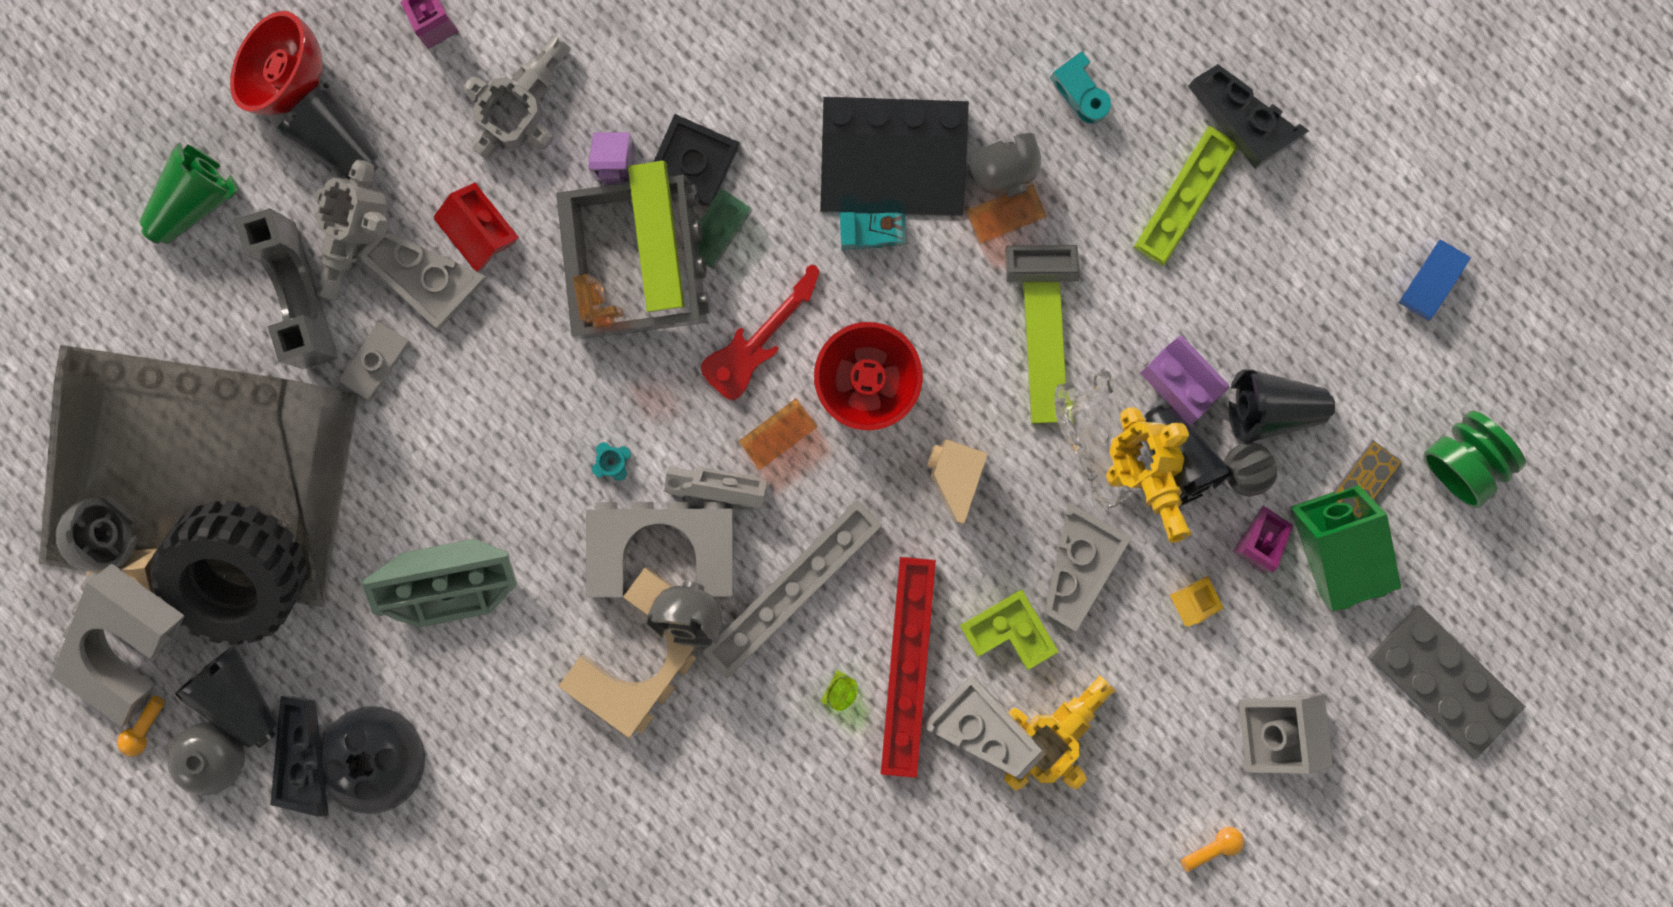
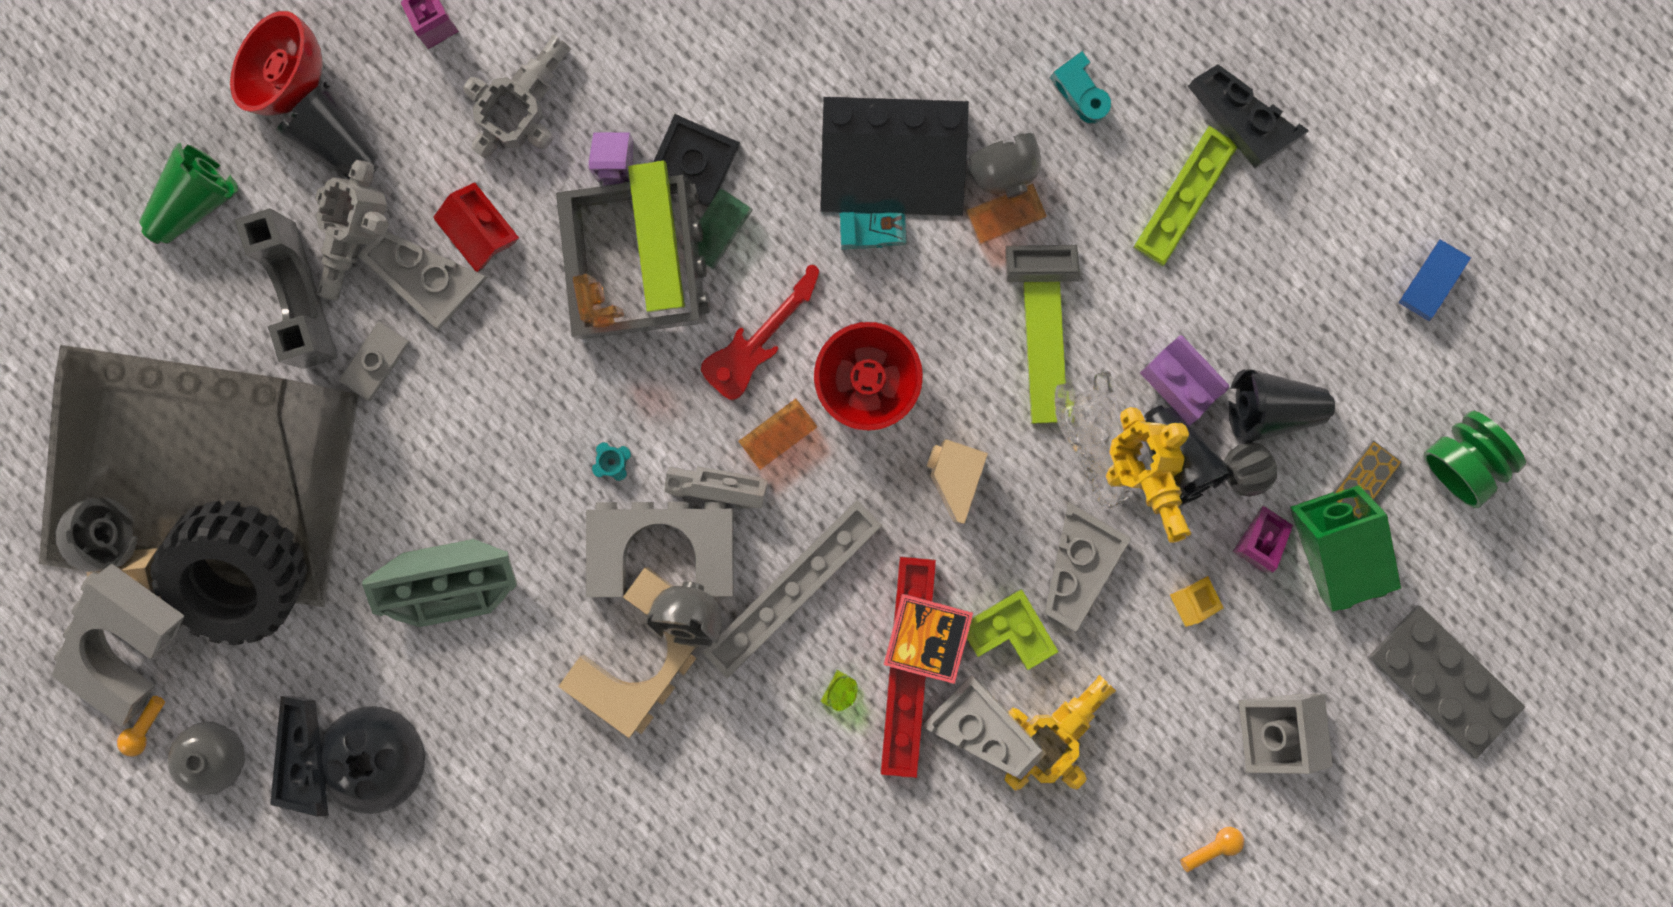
black cone [175,646,277,748] -> none
none -> tile [883,594,973,684]

